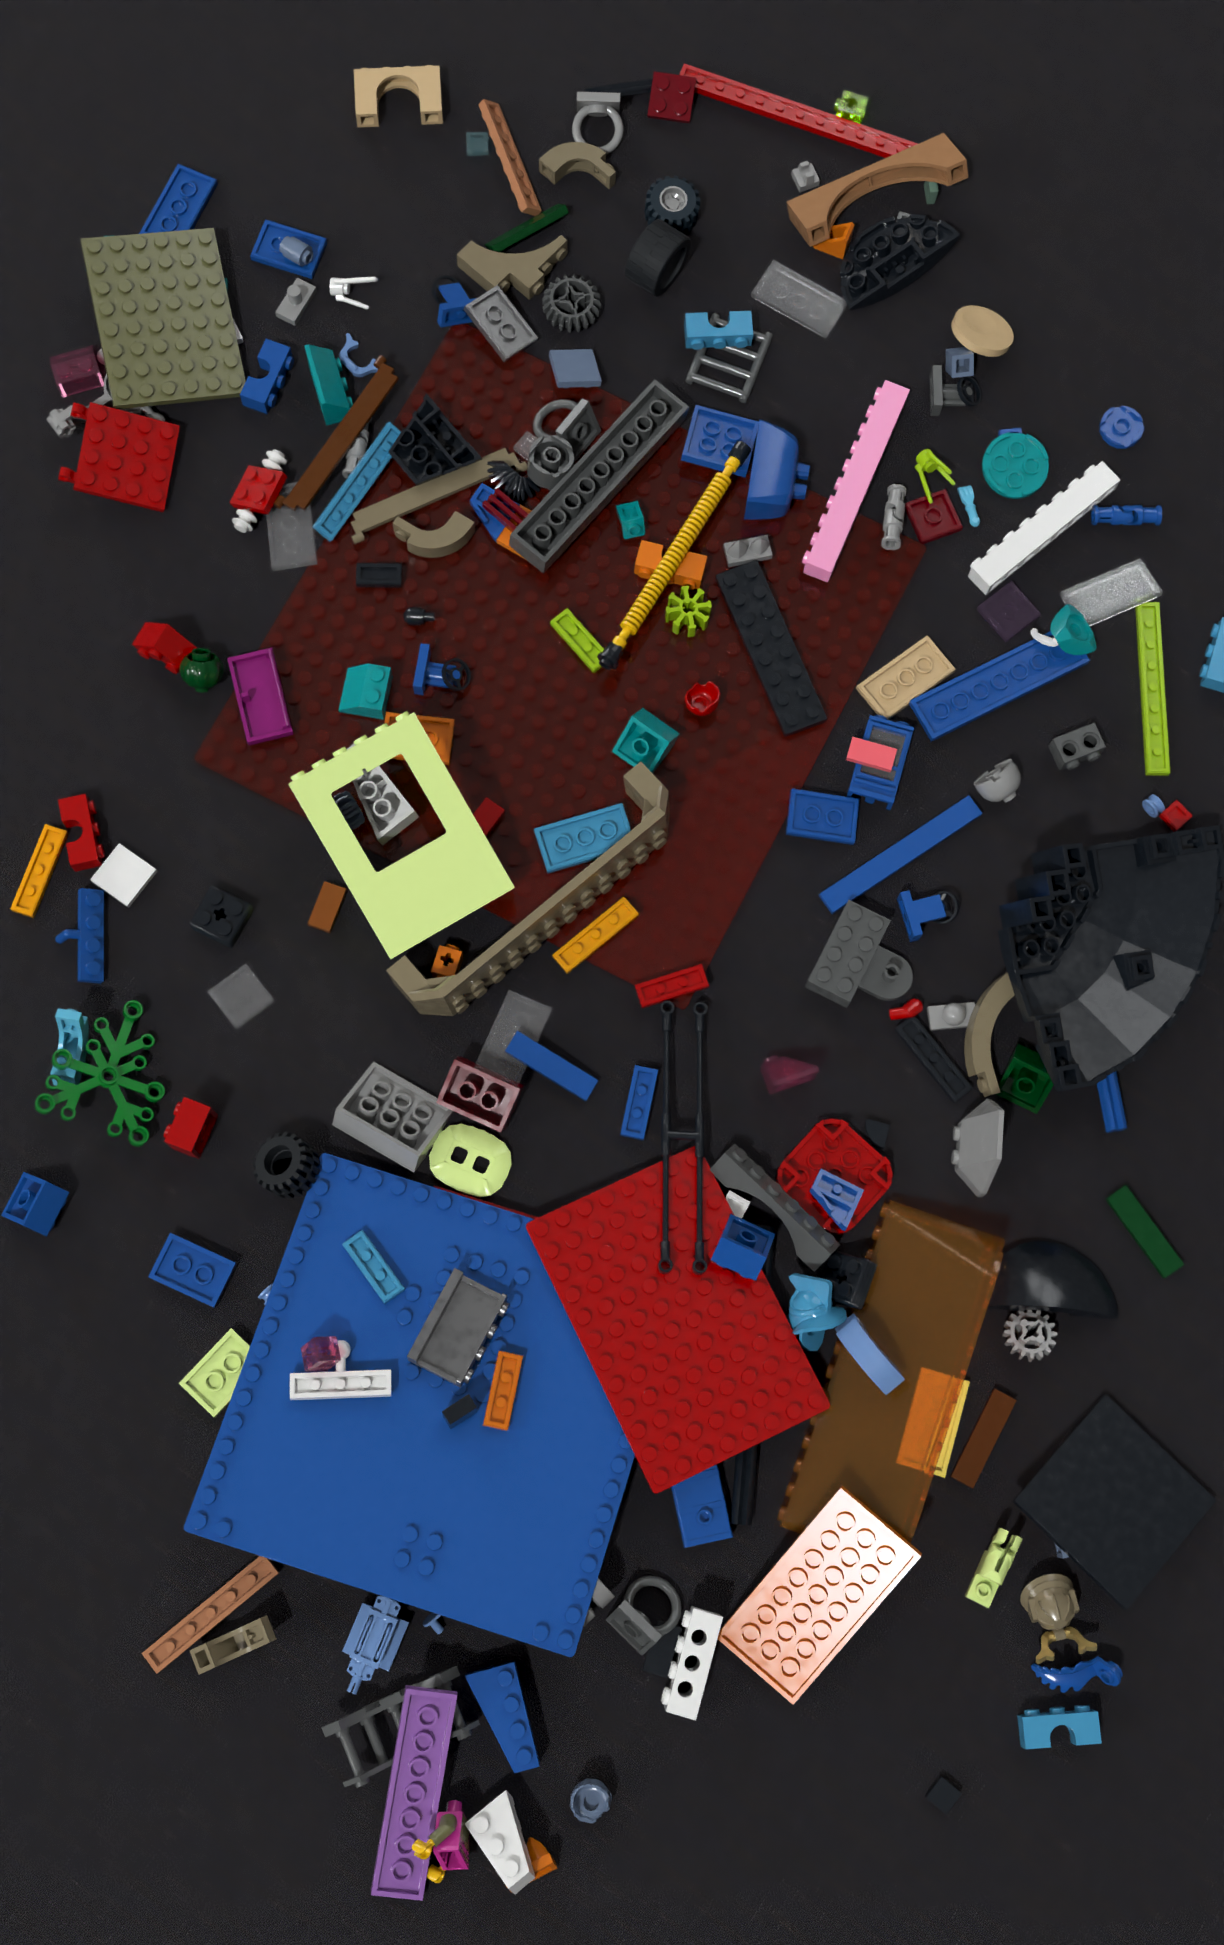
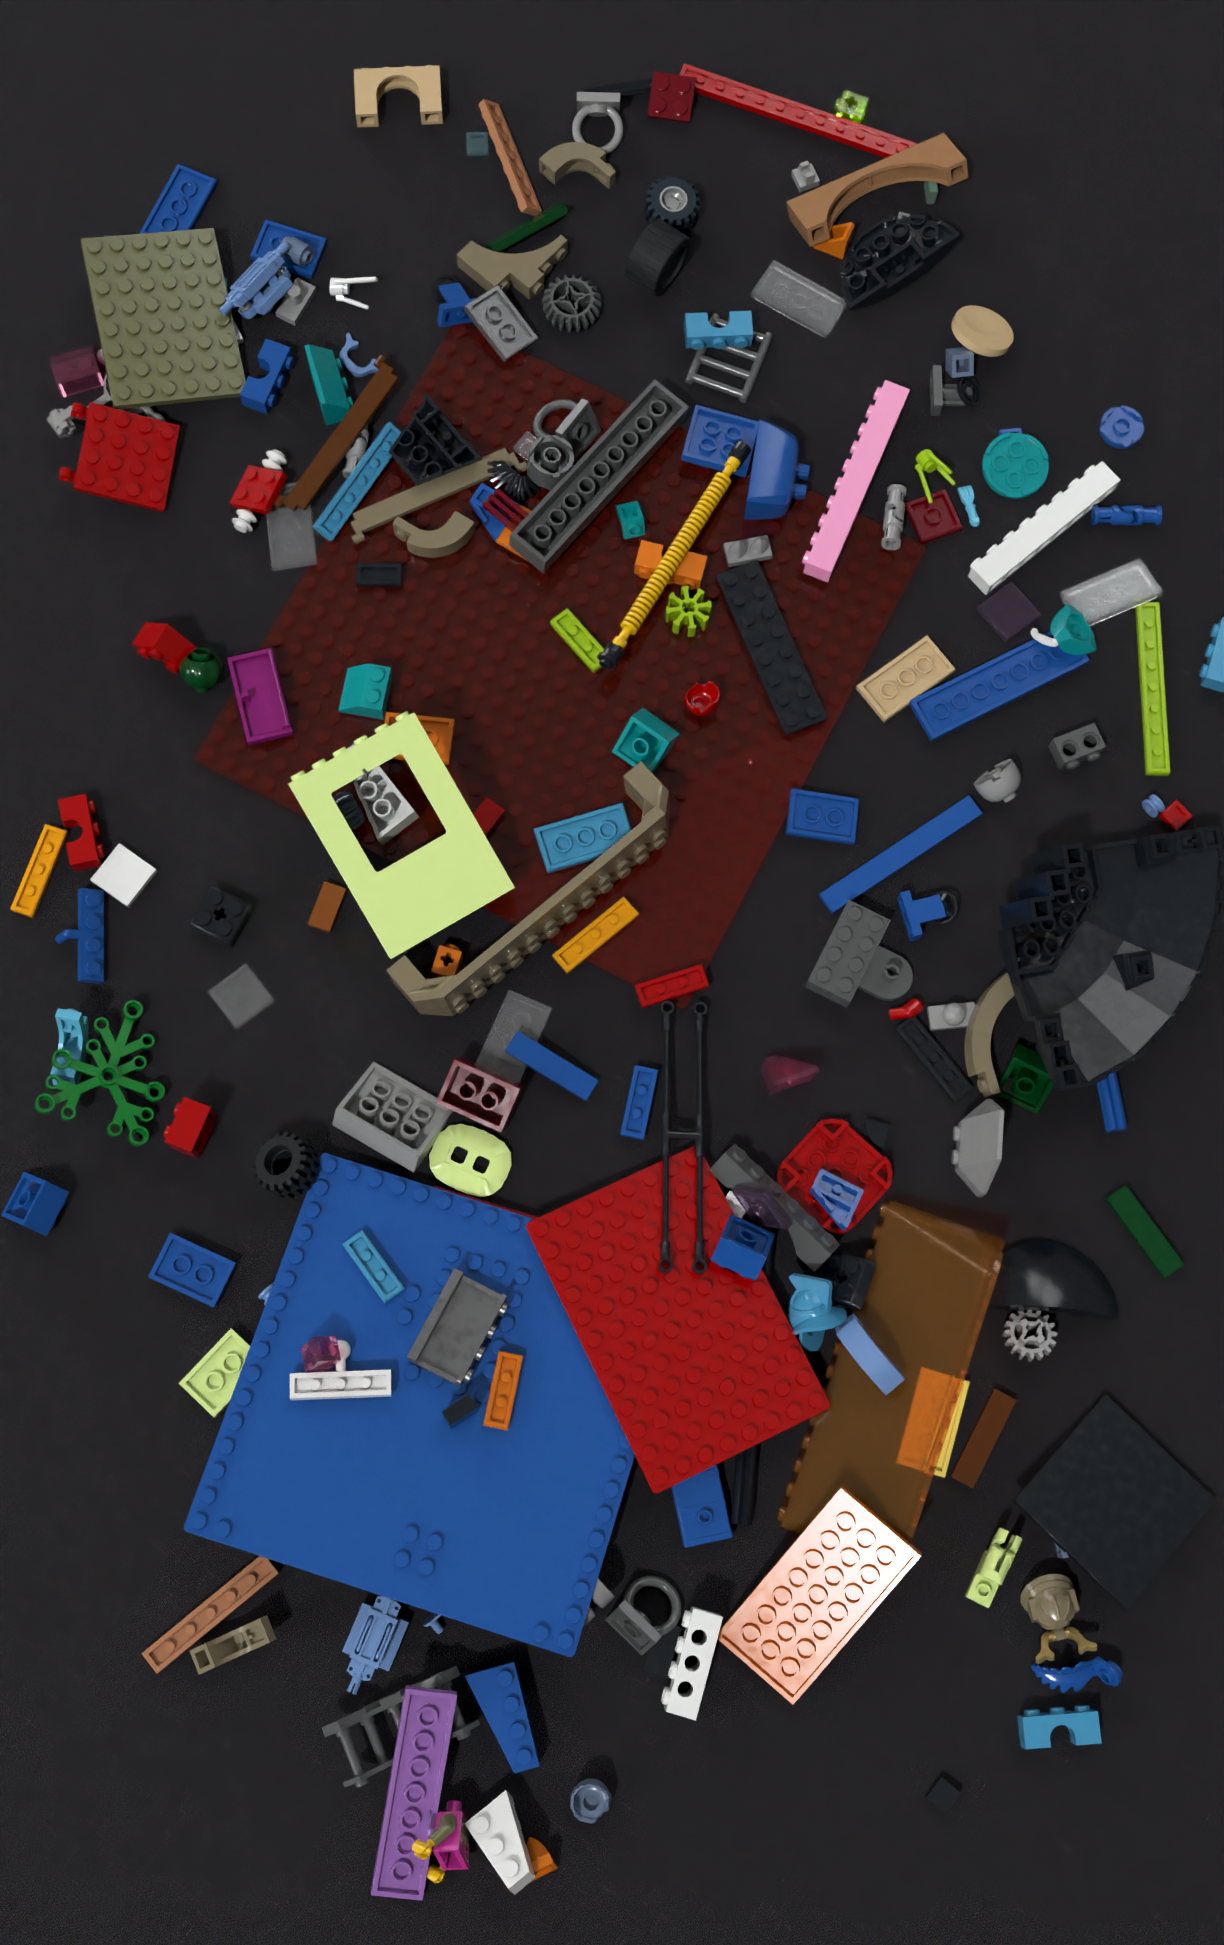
black cylinder [403,607,436,626] -> none
blue piece [413,643,471,695] -> none
sand blue tile [549,349,602,388] -> none
blue door [846,715,914,810] -> none
coral tile [846,737,897,772] -> none
none -> medium blue piece [218,241,293,319]
none -> clear purple tile [732,1185,793,1230]

